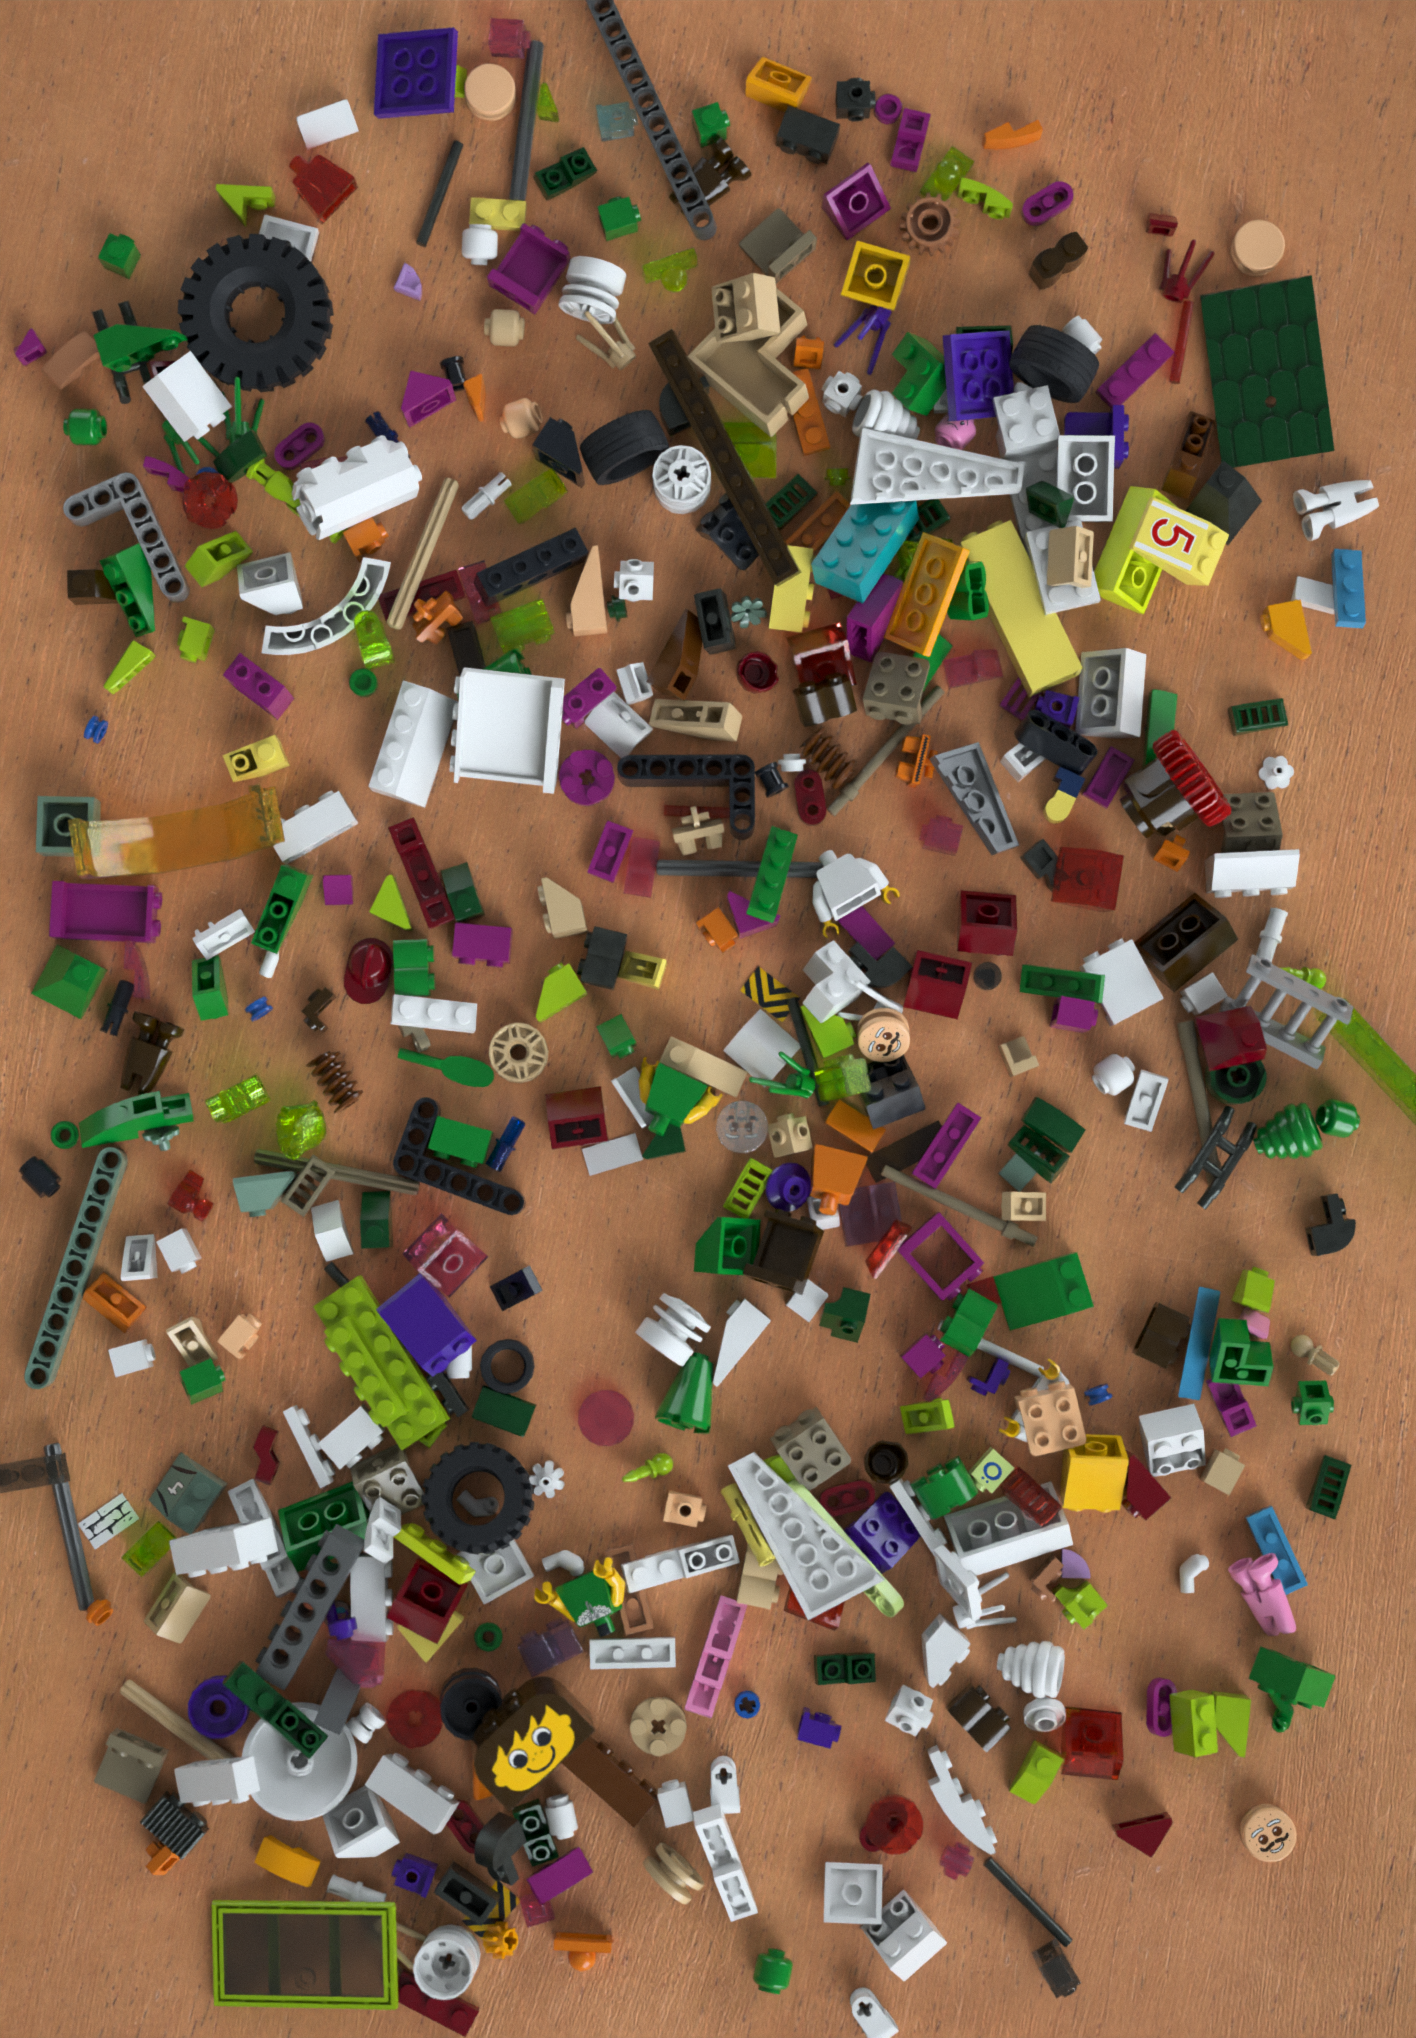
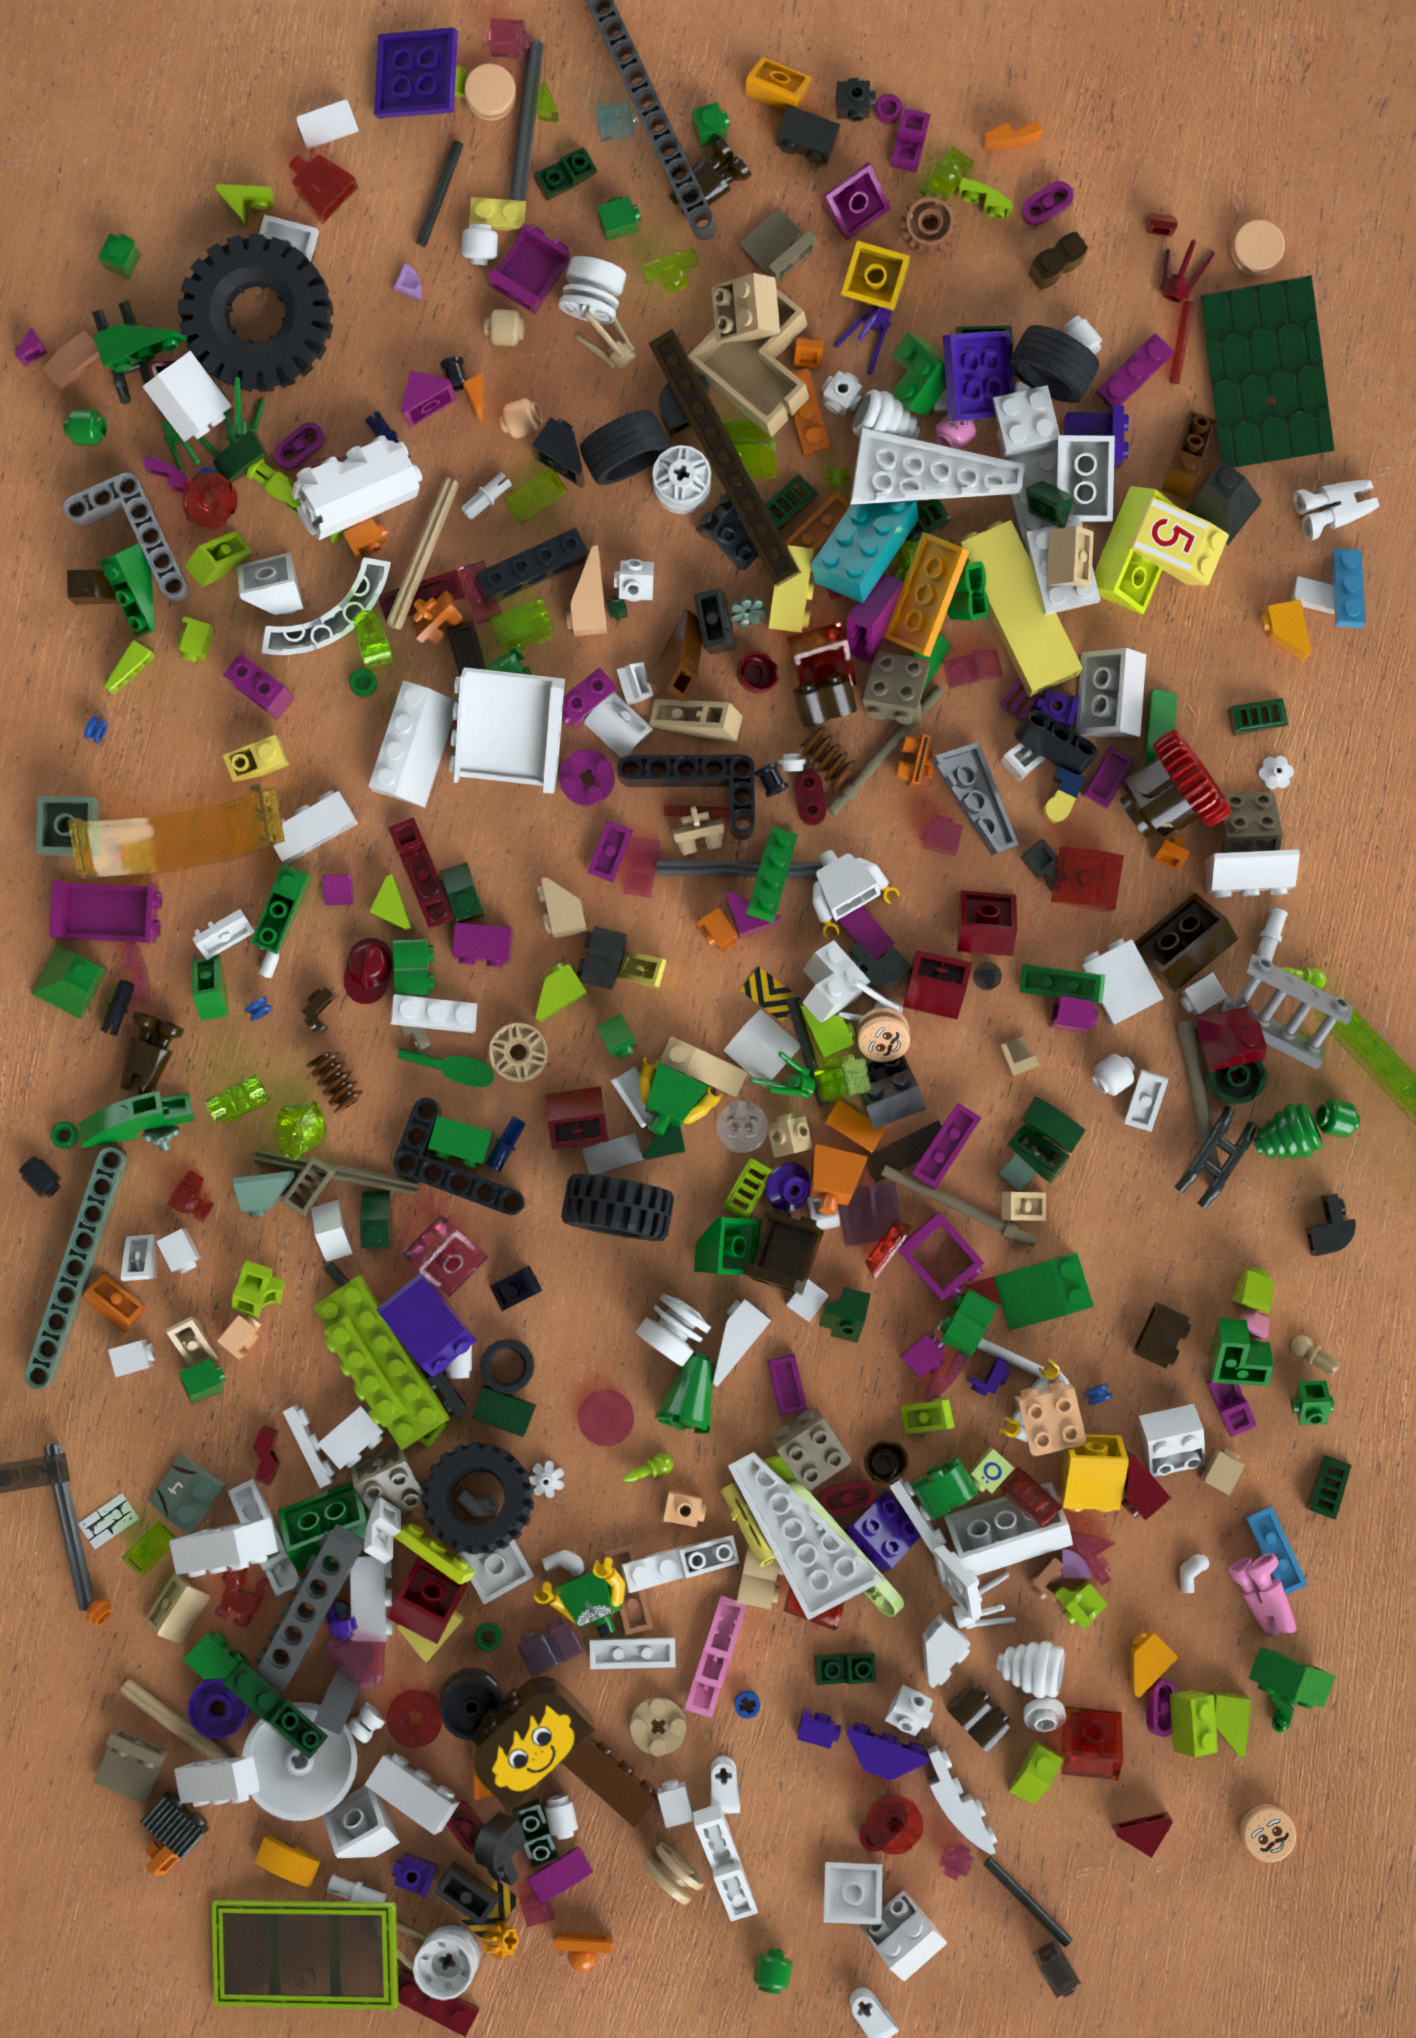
dark azure sticker [1178,1287,1221,1400] -> none
none -> green slope [183,1630,252,1679]
none -> clear red animal [215,1568,269,1628]
none -> lime brick [231,1260,285,1318]
none -> black tyre [561,1173,674,1241]
none -> magenta tile [767,1354,807,1416]
none -> dark purple slope [845,1722,930,1781]
none -> clear pink slope [1070,1530,1115,1586]
none -> light orange slope [1130,1629,1179,1698]

